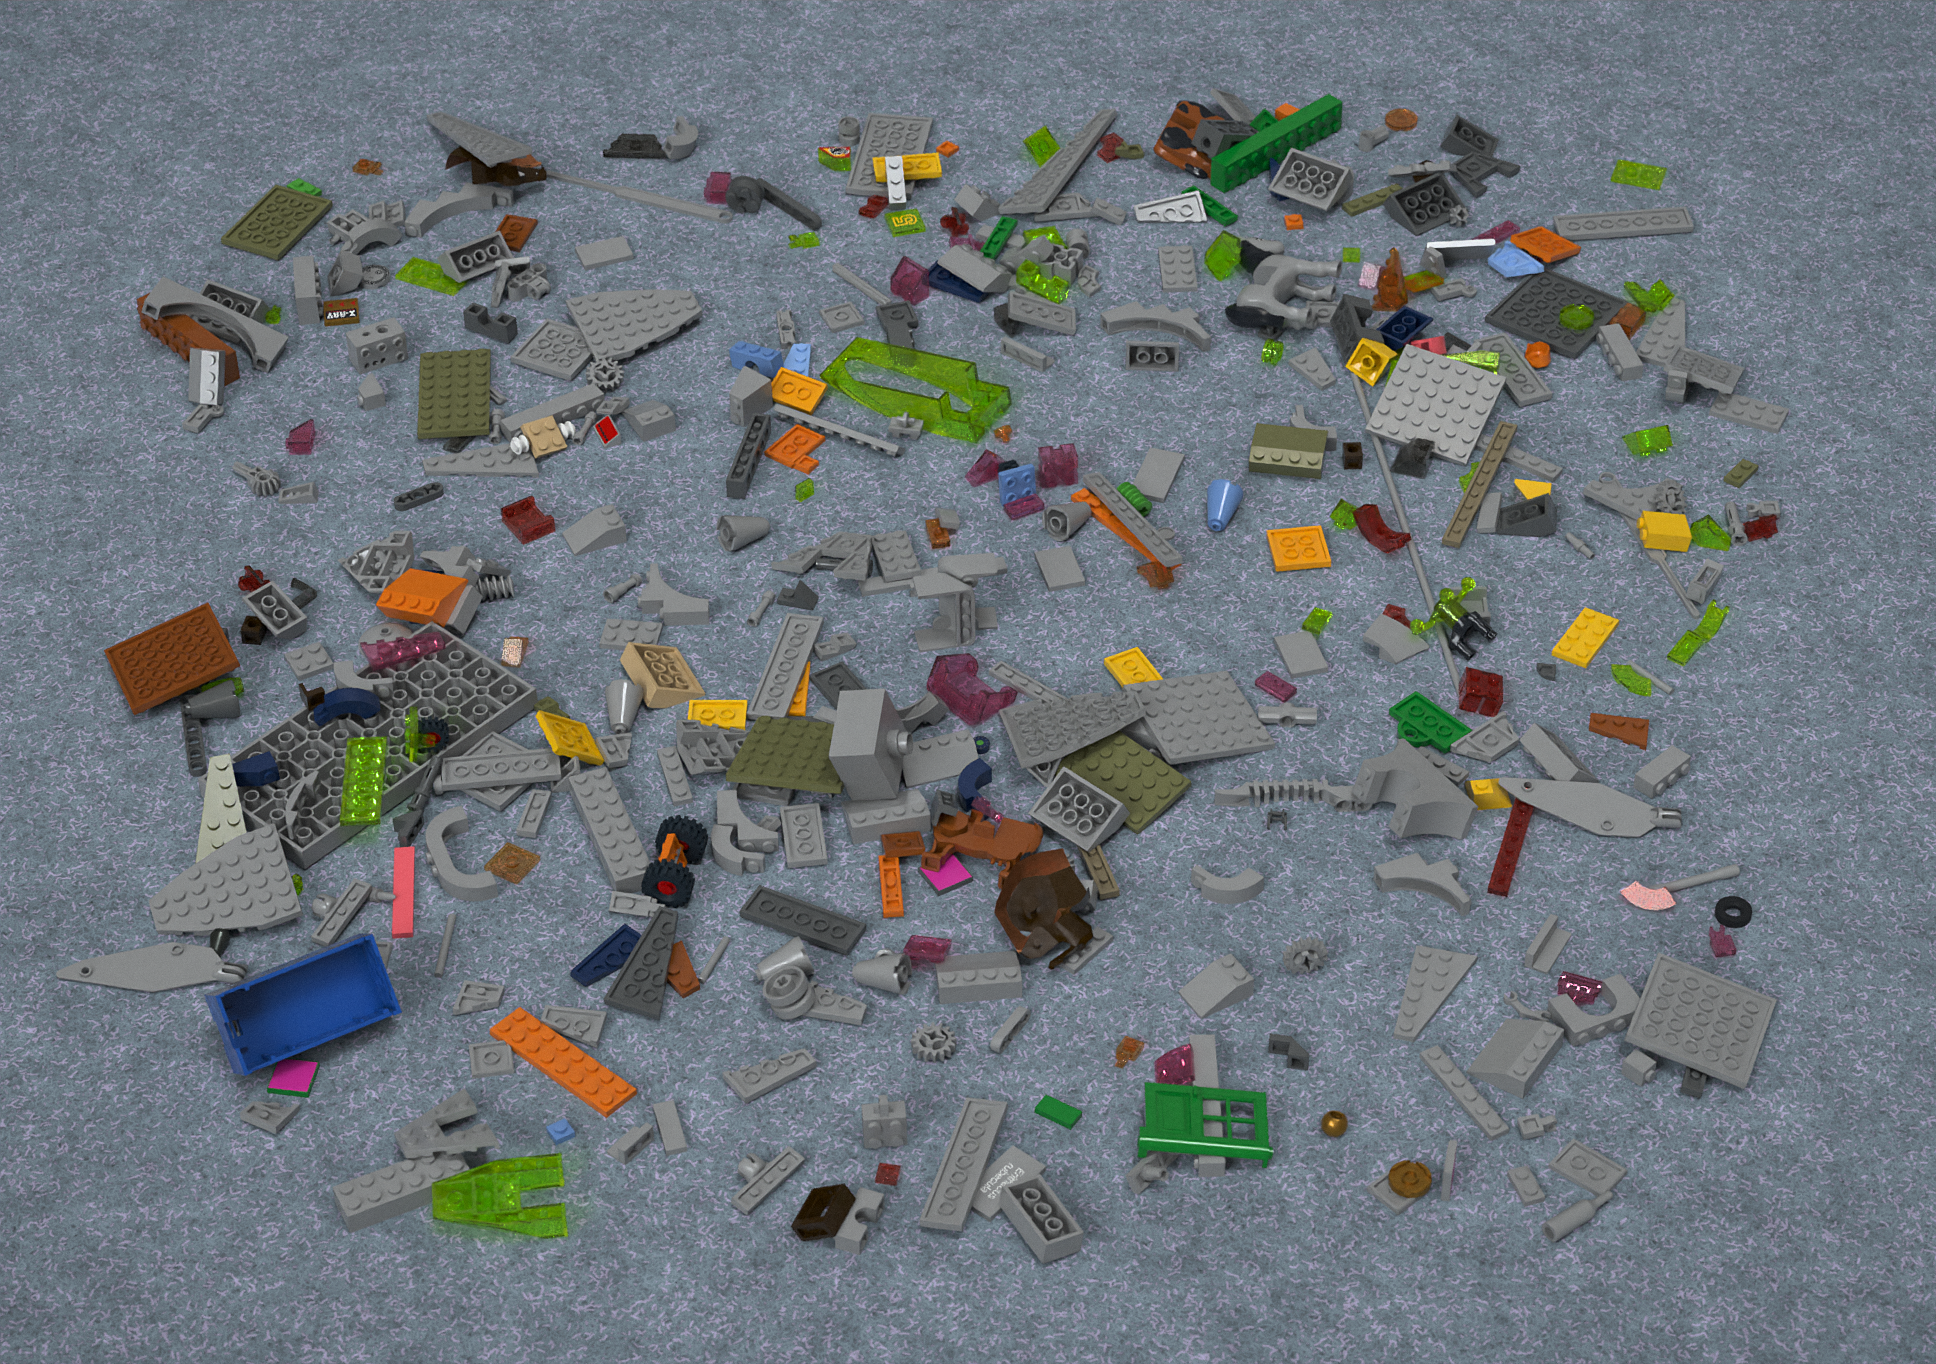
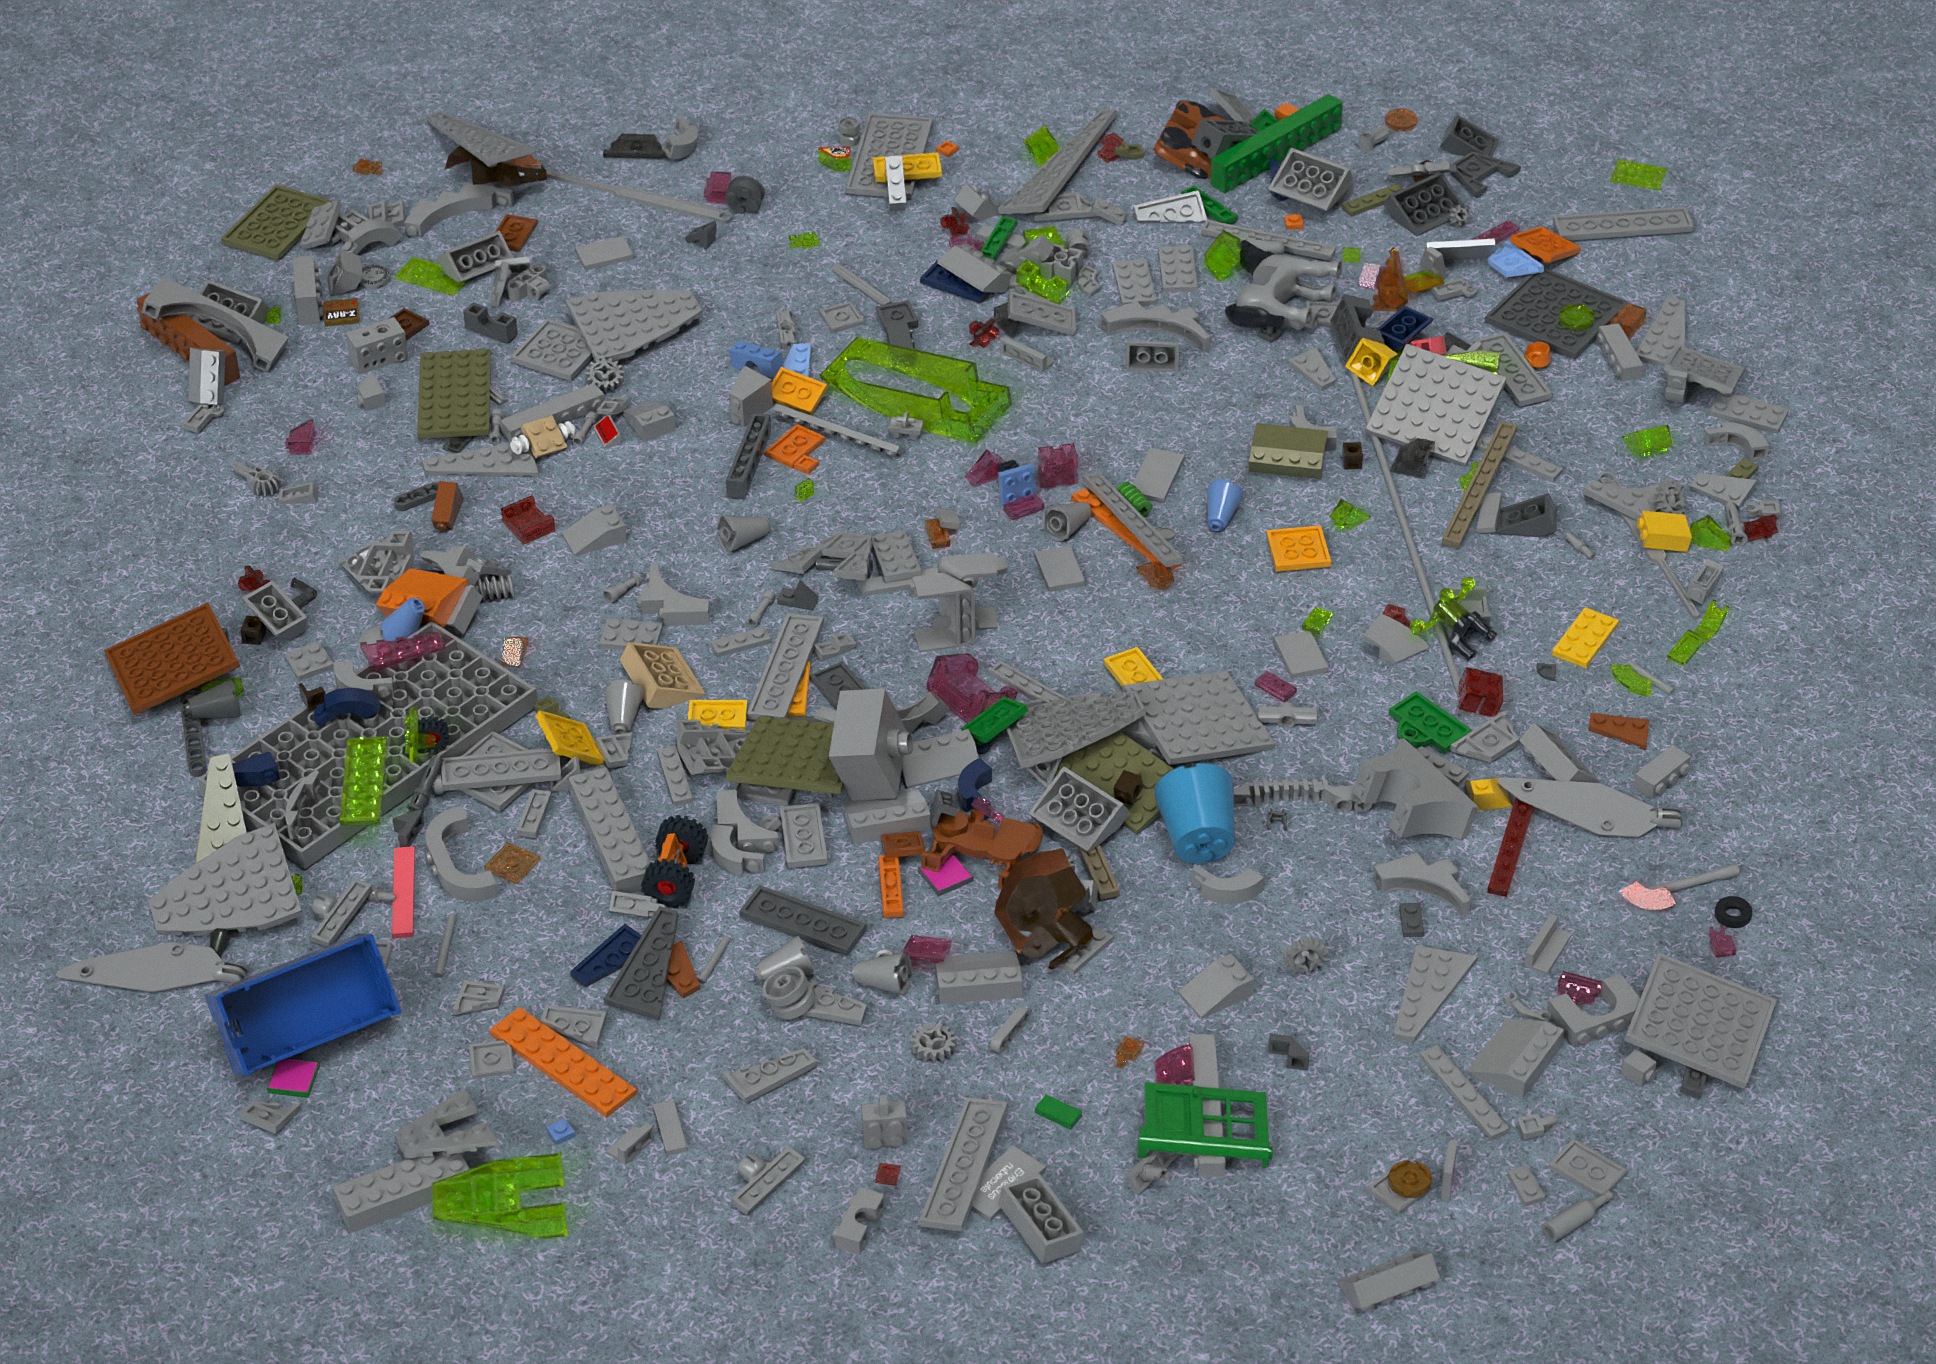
bright green plate [287,178,322,197] -> none
dark grey beam [756,178,822,231] -> none
dark brown window [791,1184,856,1242] -> none
clear red slope [859,195,888,219] -> none
clear neon green tile [884,208,926,237] -> none
clear pink slope [890,256,929,306] -> none
clear orange tile [993,425,1012,443] -> none
clear neon green wheel [1261,338,1284,366] -> none
pearl gold piece [1321,1110,1348,1137] -> none
clear red arch [1352,504,1412,553] -> none
yellow slope [1514,479,1552,500] -> none
clear neon green plate [1623,279,1675,313] -> none
none -> light grey plate [300,200,343,250]
none -> medium blue cone [380,598,425,646]
none -> reddish brown tile [389,308,430,341]
none -> dark orange slope [431,481,464,531]
none -> dark grey slope [684,221,717,249]
none -> light grey plate [711,627,771,658]
none -> green plate [961,696,1029,743]
none -> clear red hips [969,318,1000,348]
none -> light grey plate [1112,259,1157,306]
none -> dark brown brick [1113,770,1143,805]
none -> dark azure cone [1154,763,1235,863]
none -> light grey plate [1201,220,1336,261]
none -> light grey slope [1337,1251,1440,1311]
none -> dark grey plate [1399,903,1424,937]
none -> light grey wing [1690,473,1757,509]
none -> light grey arch [1704,423,1769,461]

